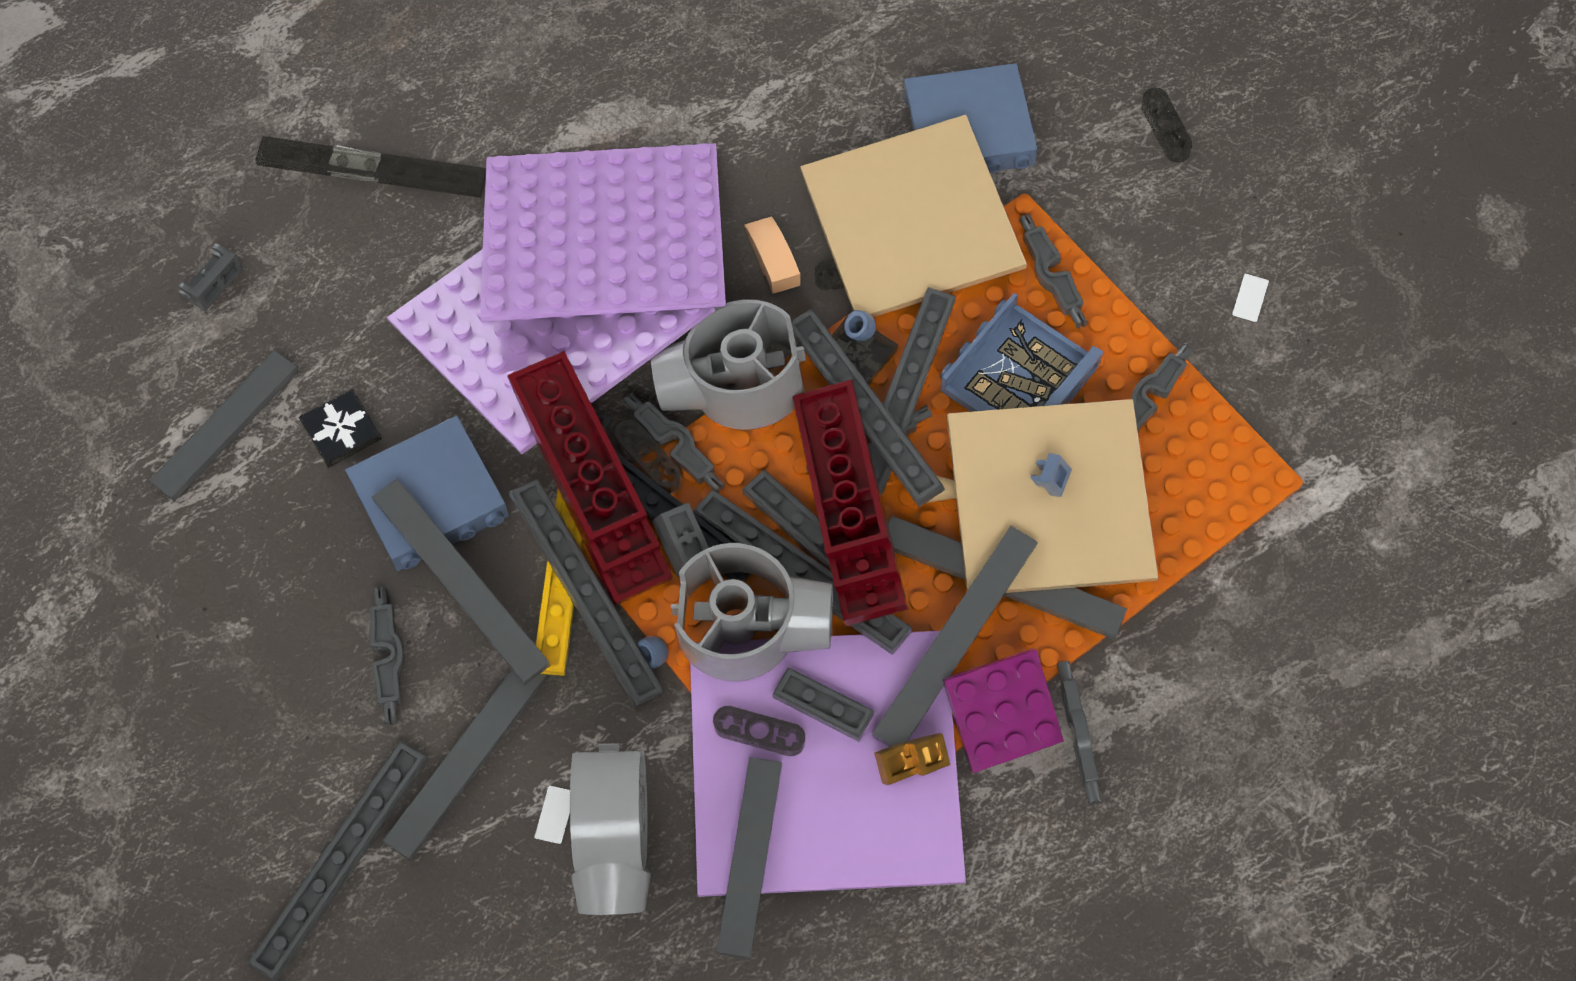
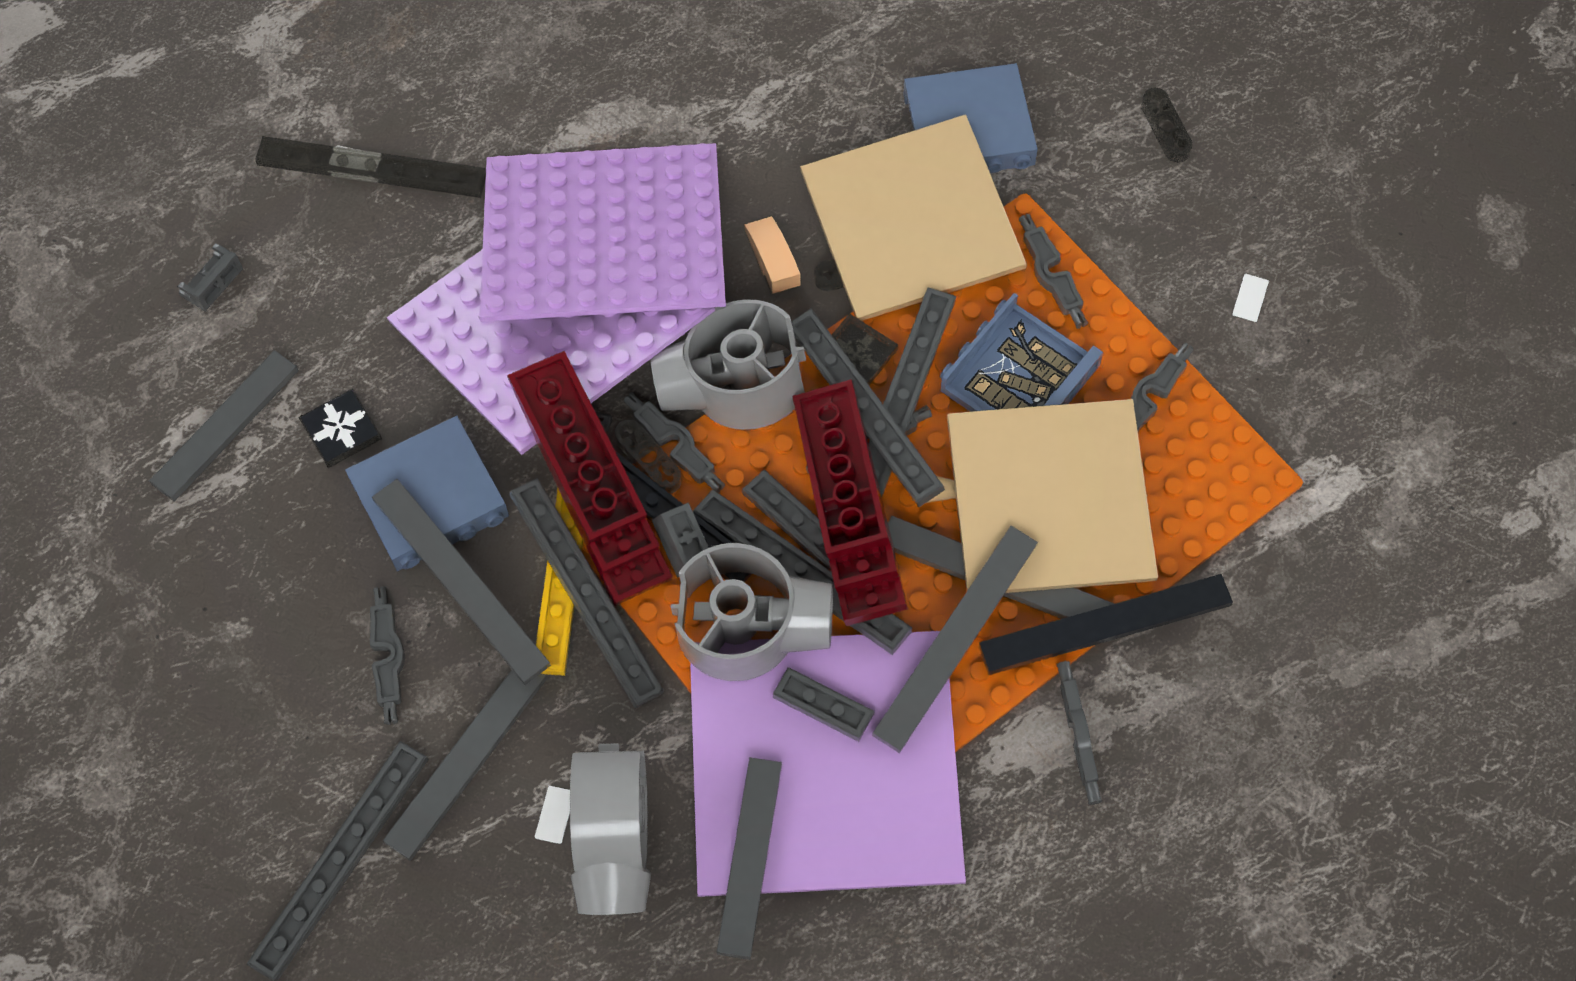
sand blue piece [637,636,669,669] -> none
clear smoke beam [713,706,805,756] -> none
sand blue piece [844,310,876,341] -> none
pearl gold slope [874,733,951,785] -> none
magenta plate [942,648,1064,773] -> none
sand blue tile [1030,453,1072,497] -> none
none -> black tile [979,574,1233,675]

